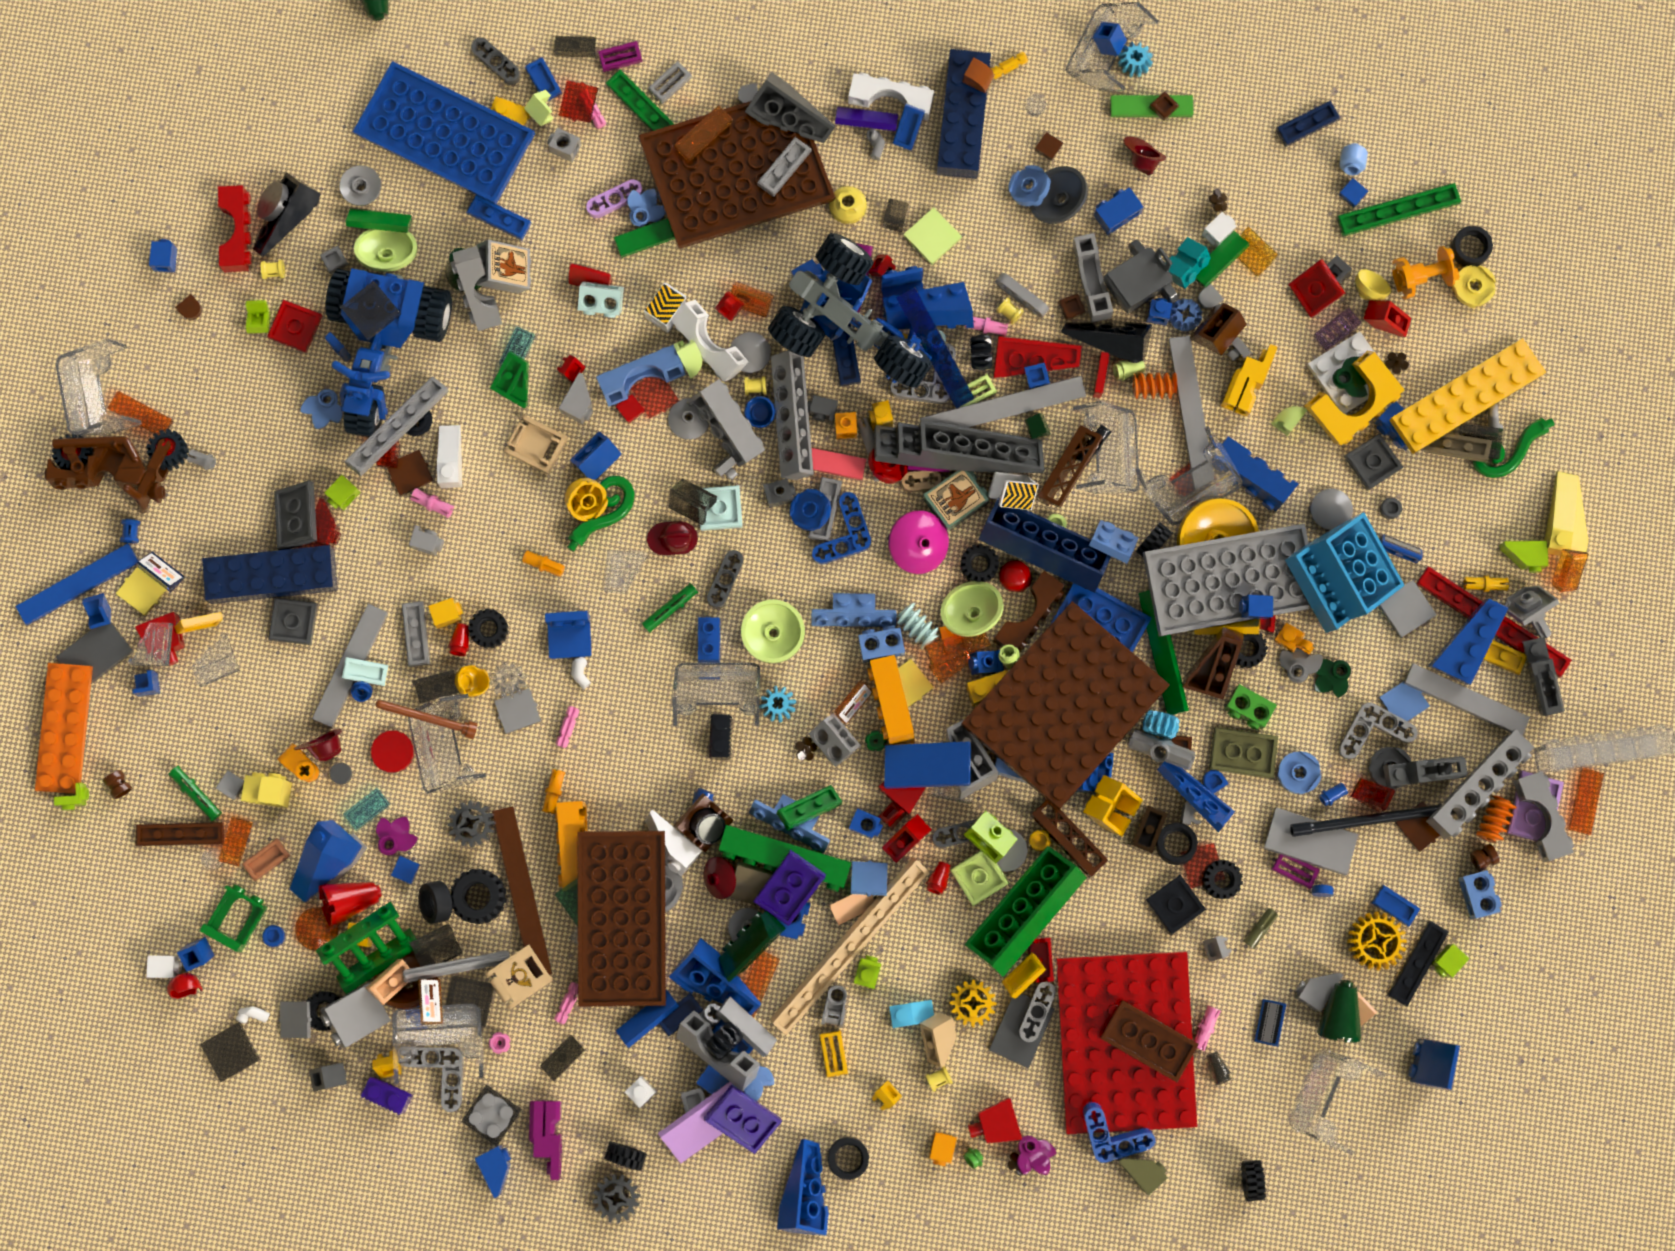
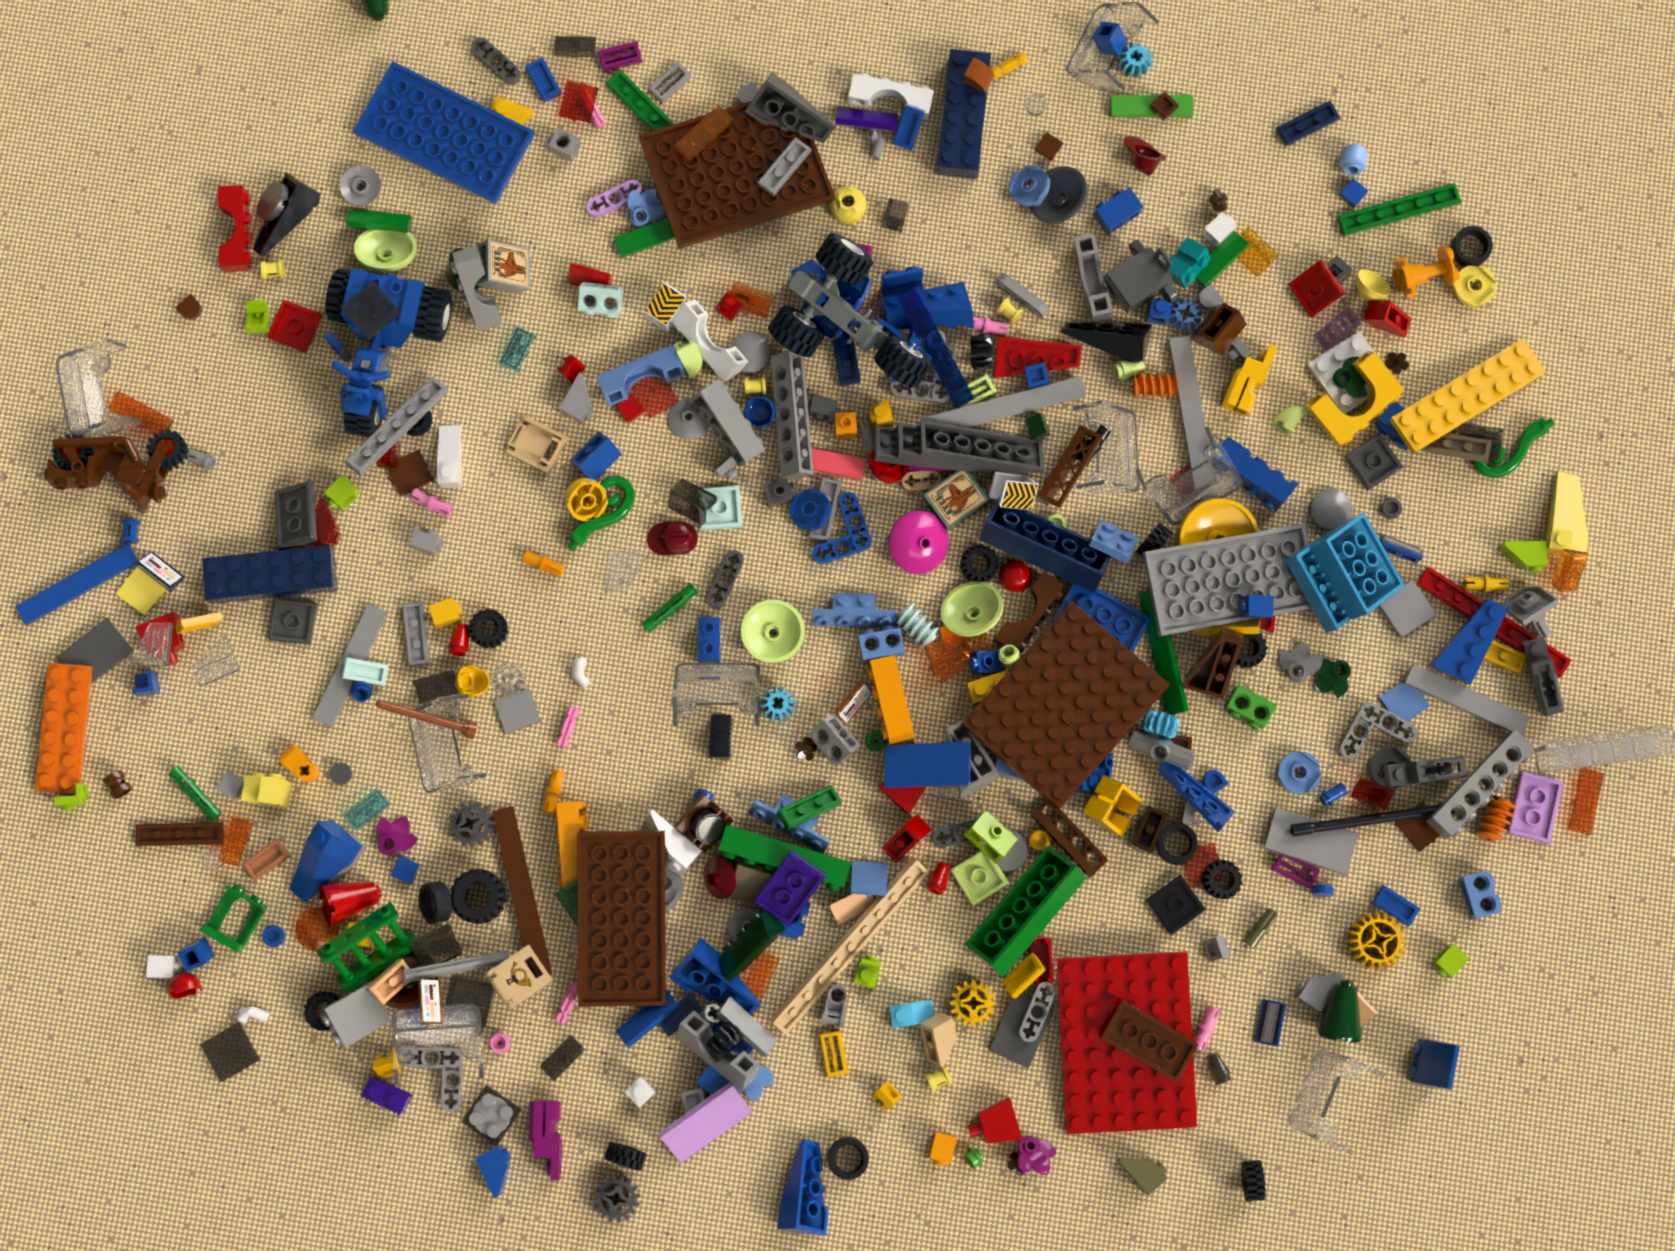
blue panel [82,593,111,629] -> none
blue brick [149,239,177,273] -> none
light grey piece [279,1001,312,1038] -> none
dark red piece [294,729,342,761] -> none
medium blue plate [300,389,343,429] -> none
dark grey brick [309,1062,347,1092] -> none
light grey tile [320,245,349,275] -> none
red tile [371,730,414,773] -> none
blue tile [467,195,532,241] -> none
green wing [490,351,529,409] -> none
yellowish green panel [524,90,554,126] -> none
blue bracket [545,611,592,659] -> none
dark purple tile [704,1084,782,1154] -> none
blue brick [849,808,883,840] -> none
red tile [868,254,896,278] -> none
red slope [878,801,906,830] -> none
light yellow piece [898,659,934,707] -> none
yellowish green tile [904,207,962,265] -> none
reddish brown tile [1058,293,1086,321] -> none
blue beam [1083,1102,1156,1163] -> none
red tile [1093,352,1109,398] -> none
olive tile [1209,727,1279,779] -> none
light orange plate [1275,623,1314,655] -> none
black tile [1387,921,1449,1007] -> none
reddish brown wheel [1470,844,1500,872] -> none
light grey arm [1487,404,1503,435] -> none
light grey arch [1513,771,1574,862] -> none

